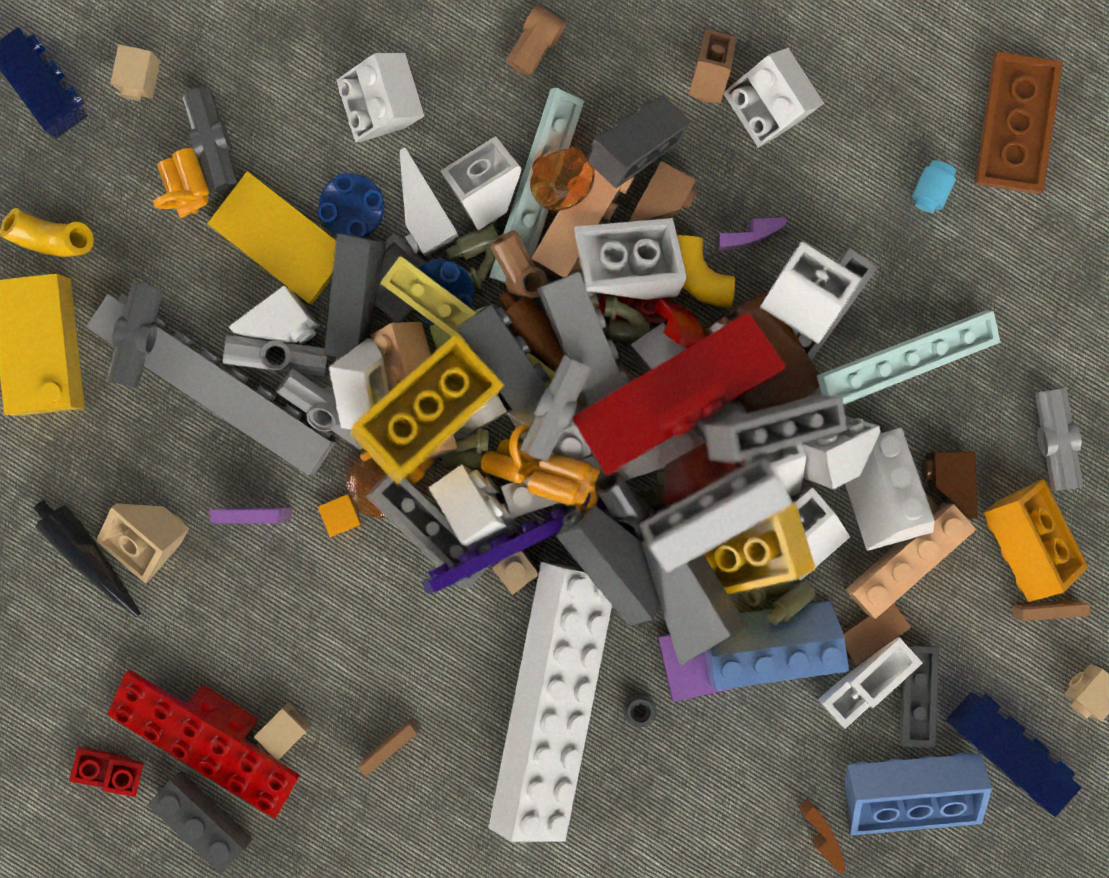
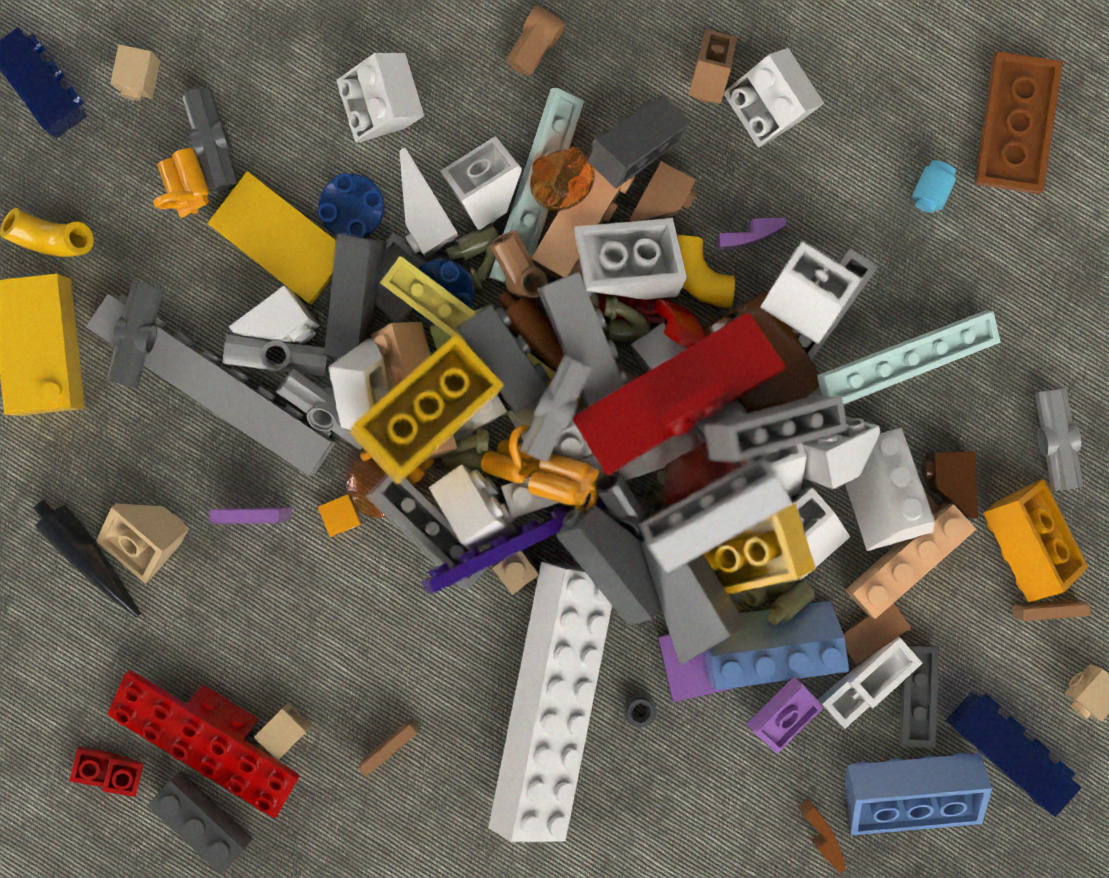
none -> medium lavender tile [746,677,823,753]

